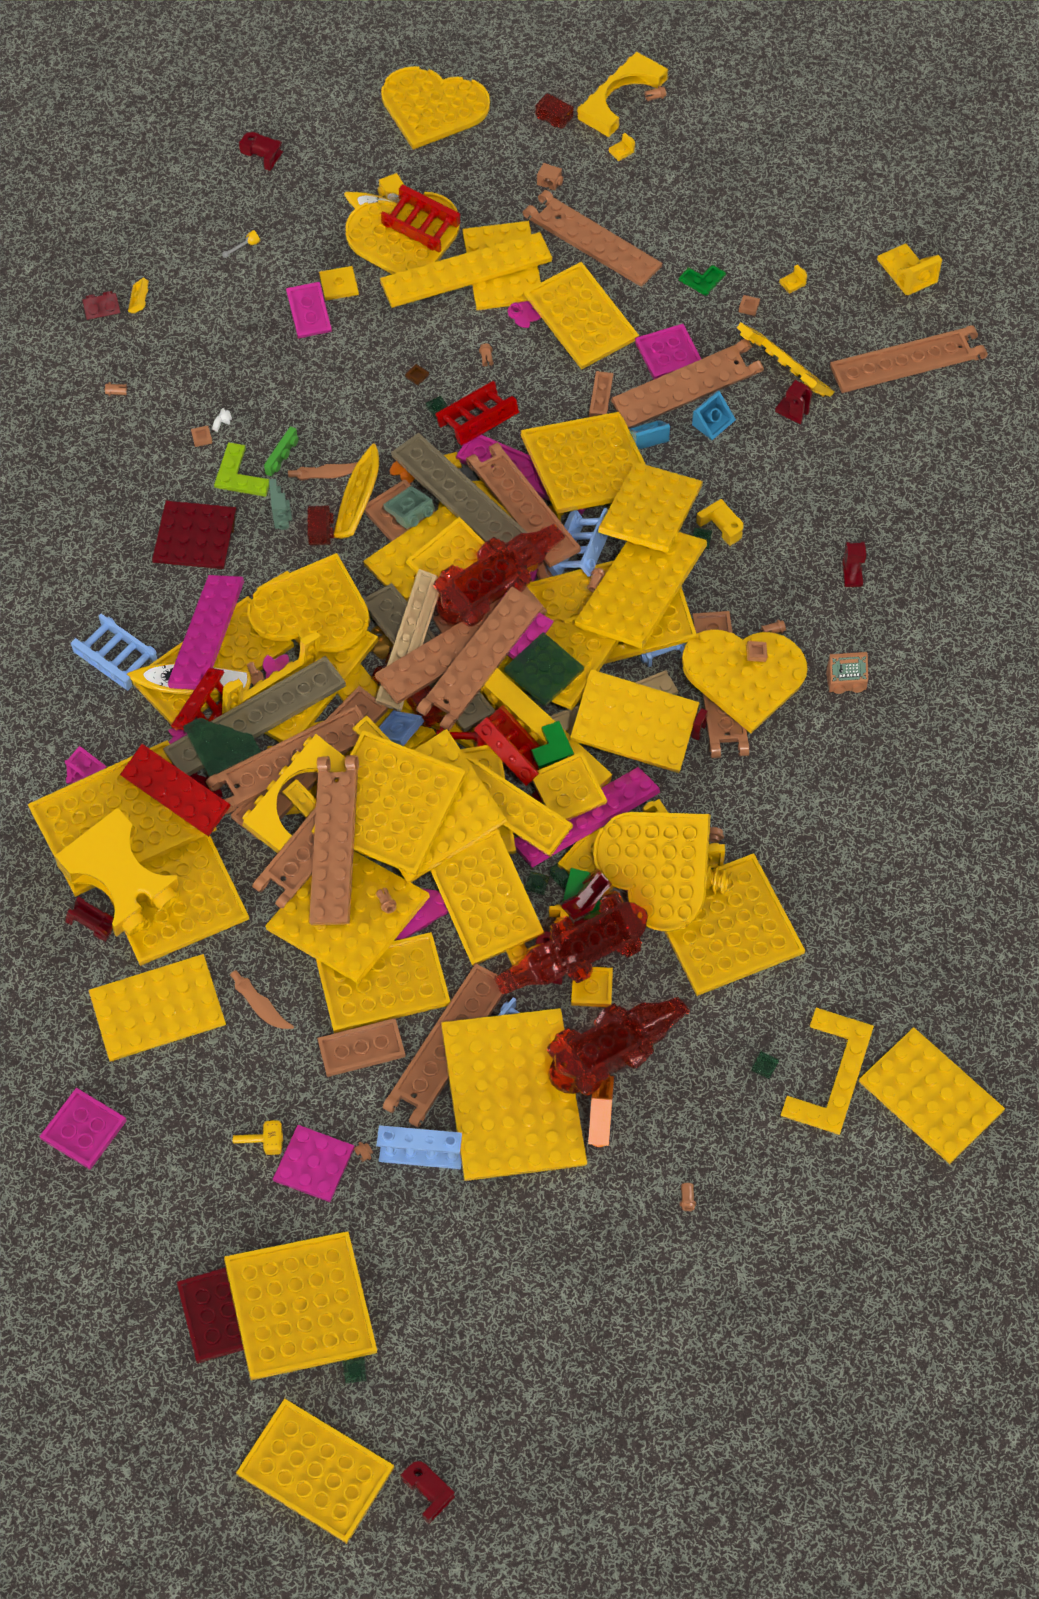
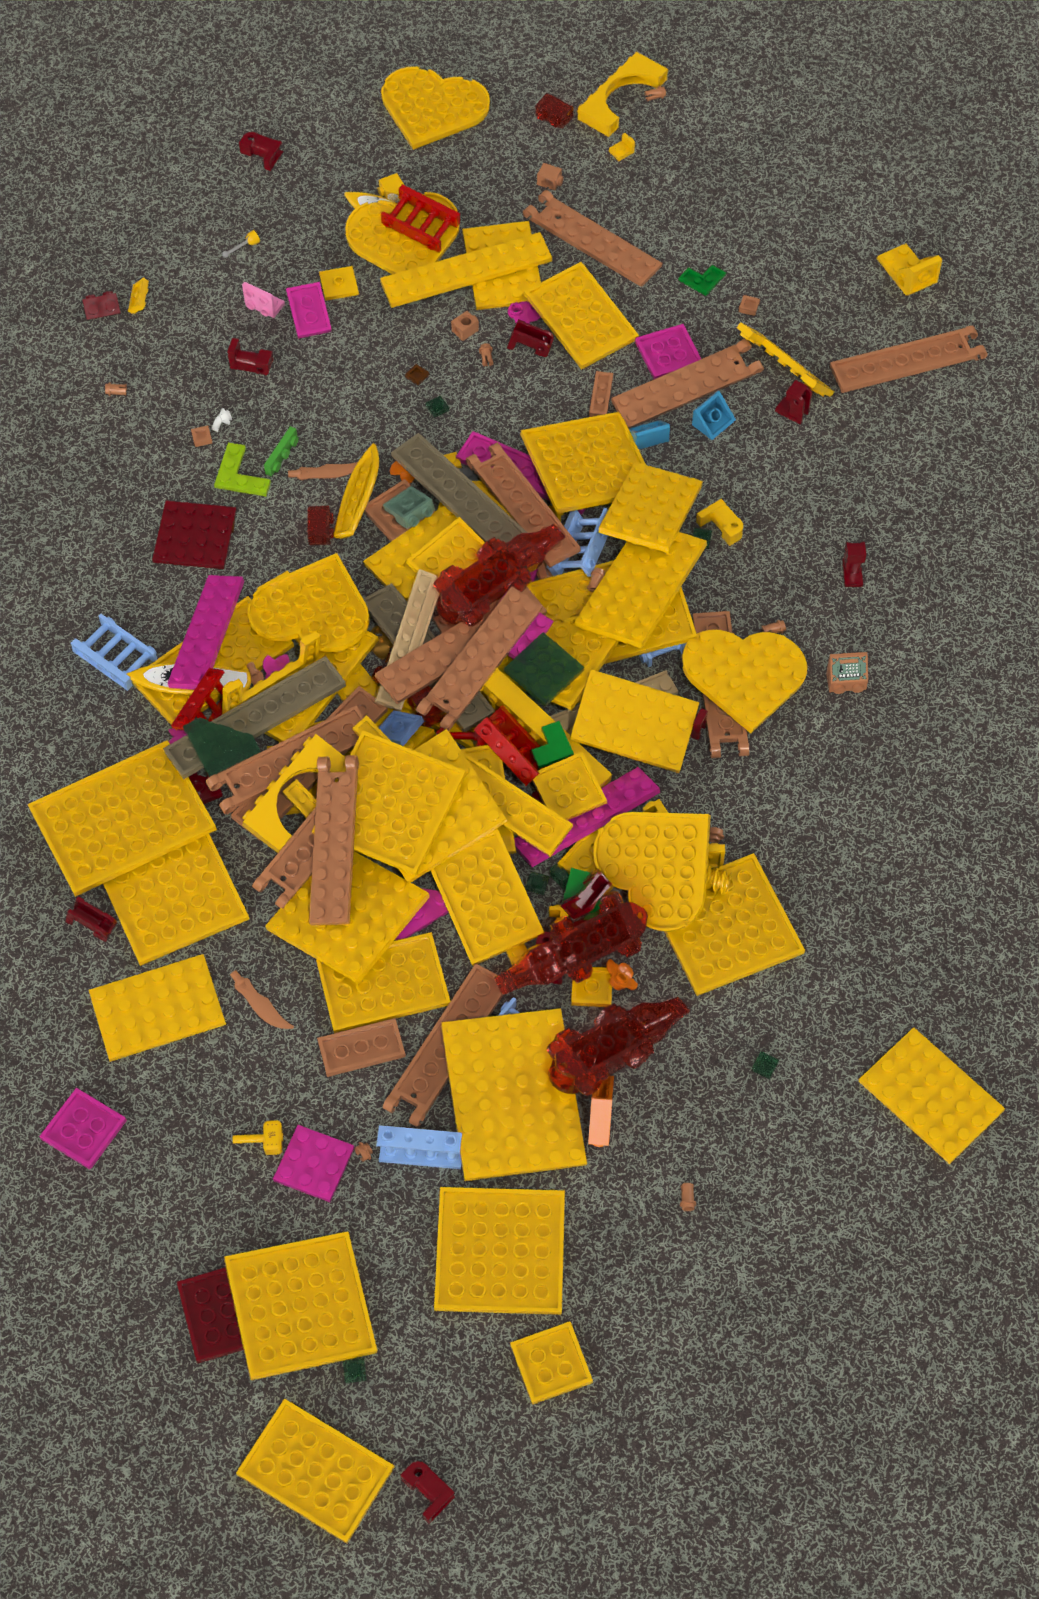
yellow brick [55,808,179,937] -> none
dark pink slope [65,746,107,784] -> none
red plate [120,744,231,837] -> none
sand green plate [269,479,292,530] -> none
nougat pin [376,888,397,913] -> none
red fence [435,381,519,446] -> none
nougat plate [746,641,768,662] -> none
yellow bracket [779,265,807,294] -> none
yellow plate [781,1008,874,1135] -> none
none -> dark red piece [227,338,274,375]
none -> bright pink bracket [242,282,285,318]
none -> yellow plate [434,1187,565,1315]
none -> nougat brick [451,311,479,341]
none -> dark red piece [506,319,554,357]
none -> yellow plate [510,1321,593,1405]
none -> orange plate [606,959,638,991]

